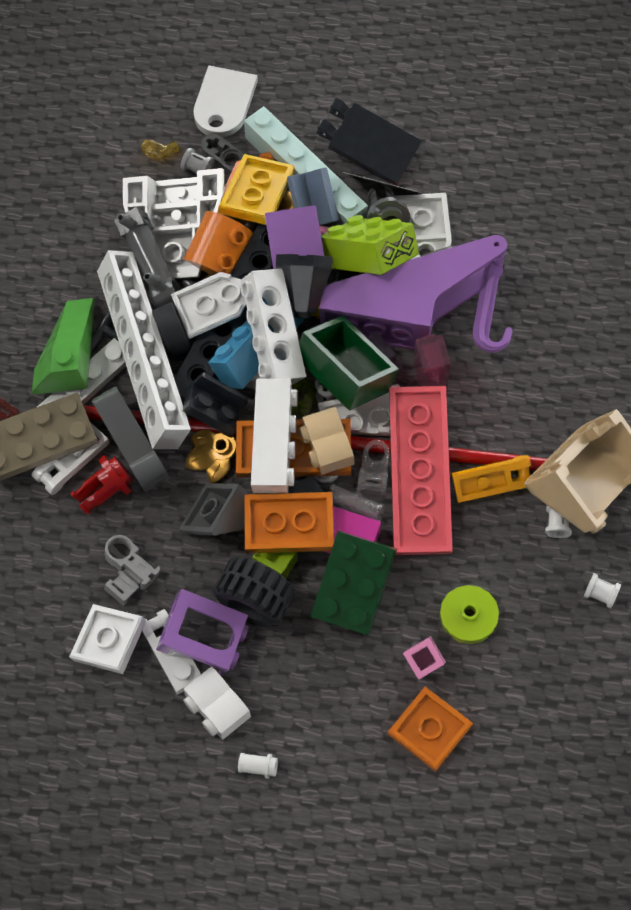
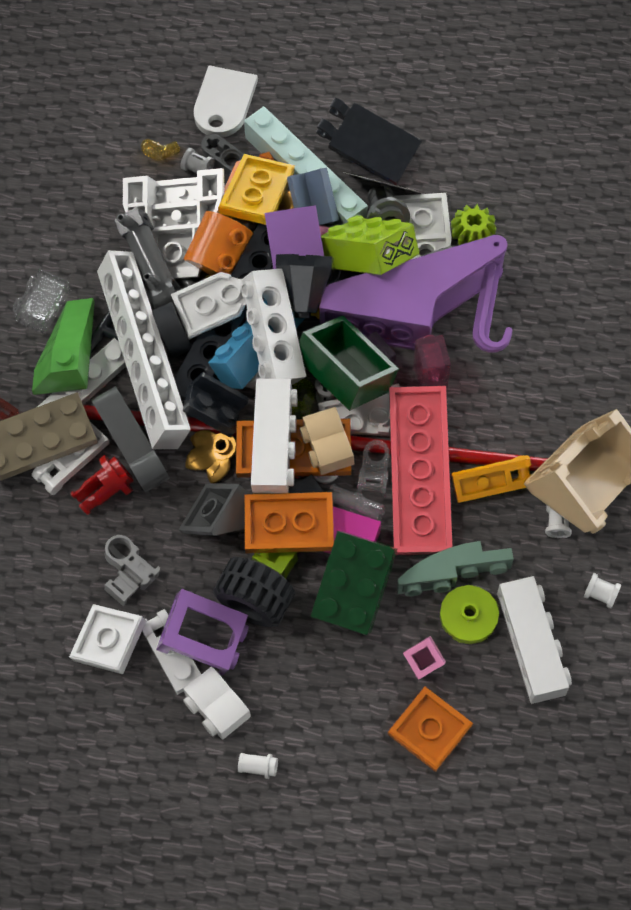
none -> clear brick [13,269,72,335]
none -> sand green slope [397,541,514,597]
none -> lime gear [451,204,496,245]
none -> white brick [497,576,572,704]

